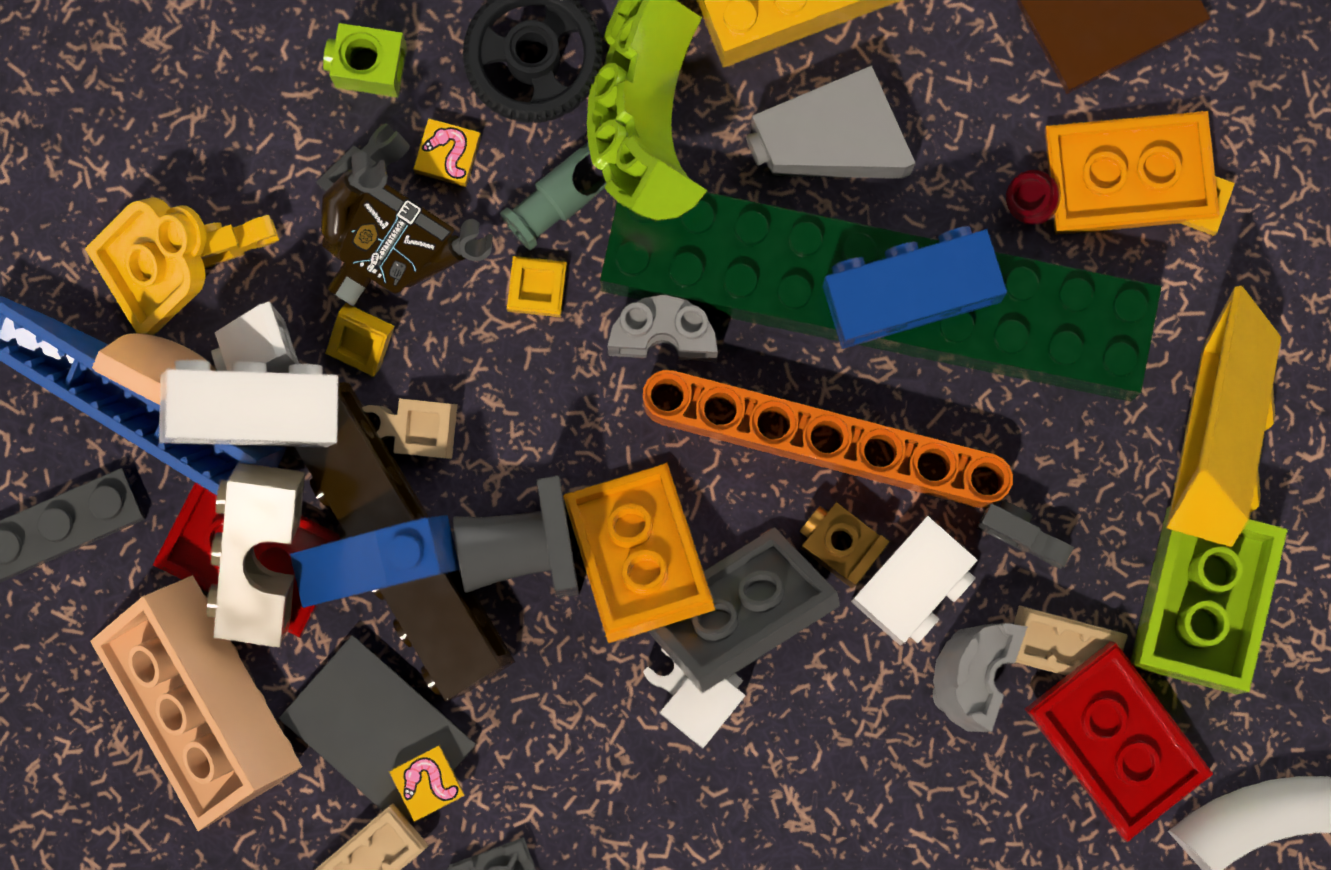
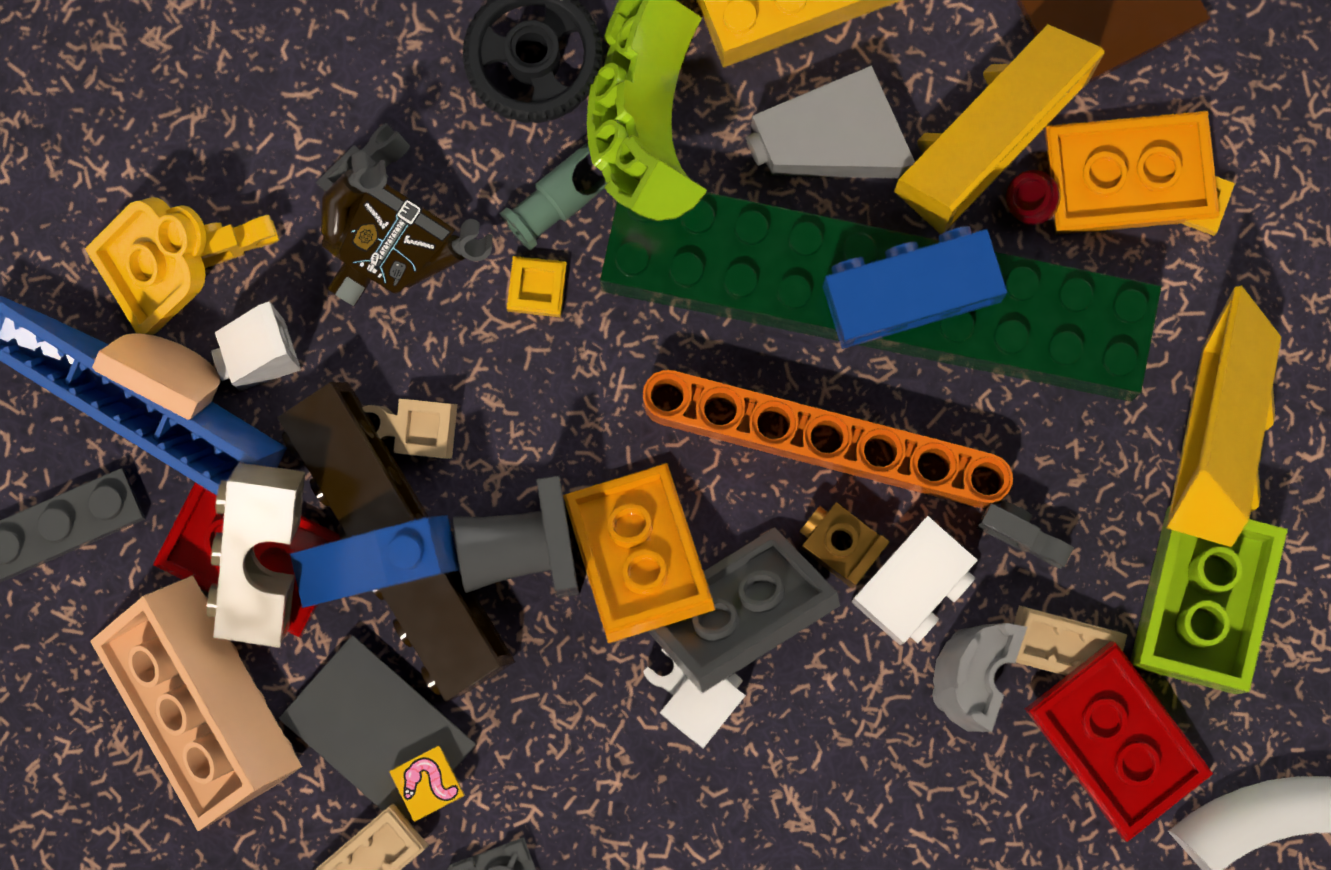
white brick [159,360,338,447] -> none
lime brick [323,23,407,97] -> none
yellow tile [325,303,395,377] -> none
yellow tile [414,118,481,187] -> none
light grey cylinder [607,295,718,362] -> none
none -> yellow piece [894,24,1105,234]

